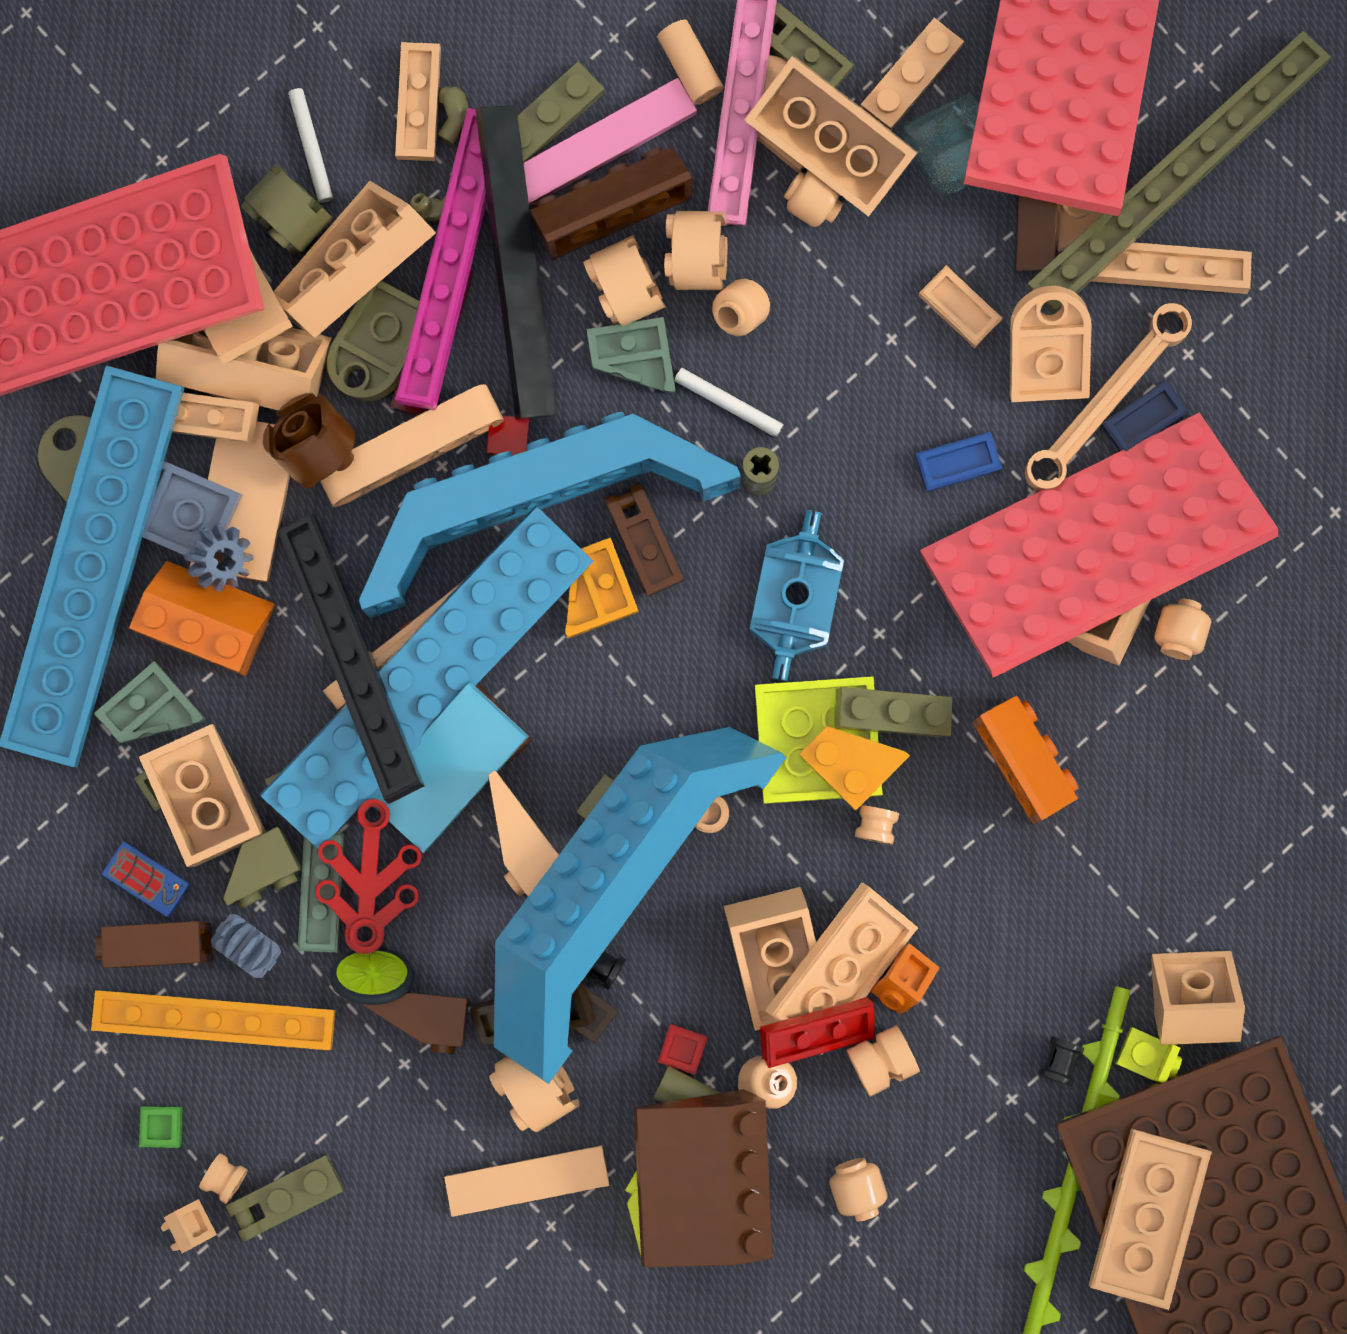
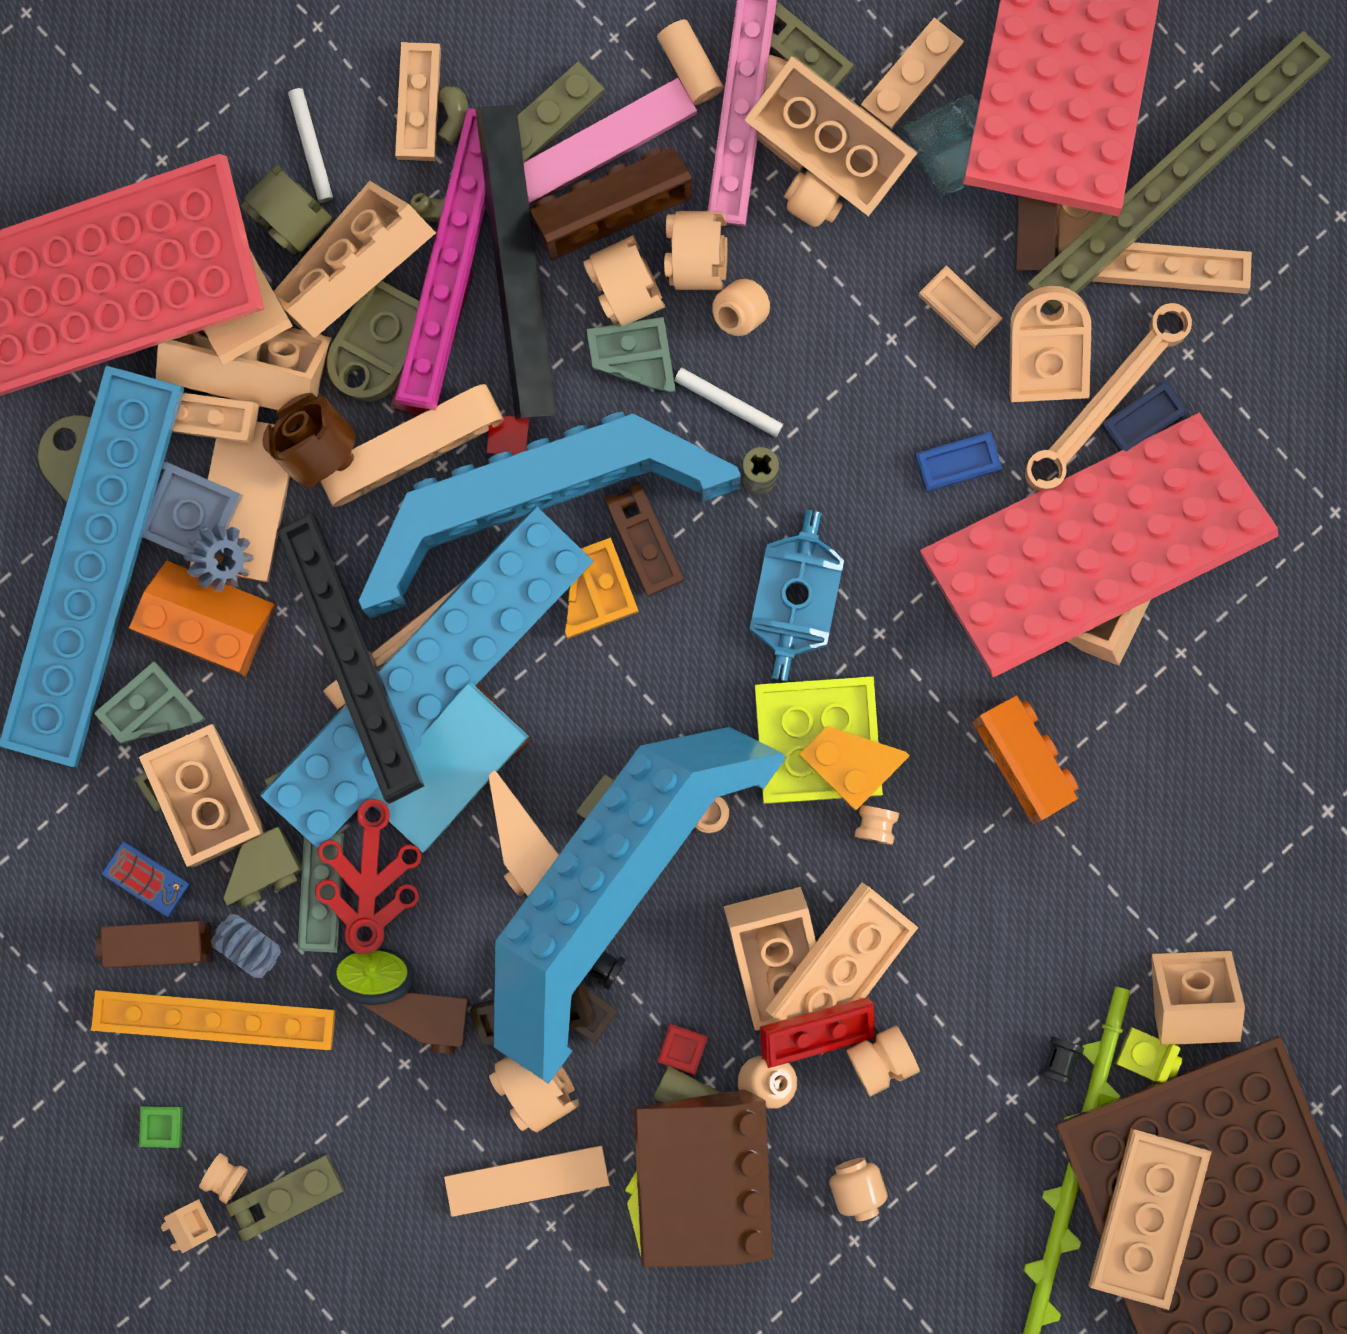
olive plate [835,687,952,738] -> none
orange bracket [871,943,940,1014] -> none
light nougat head [1154,598,1211,660] -> none

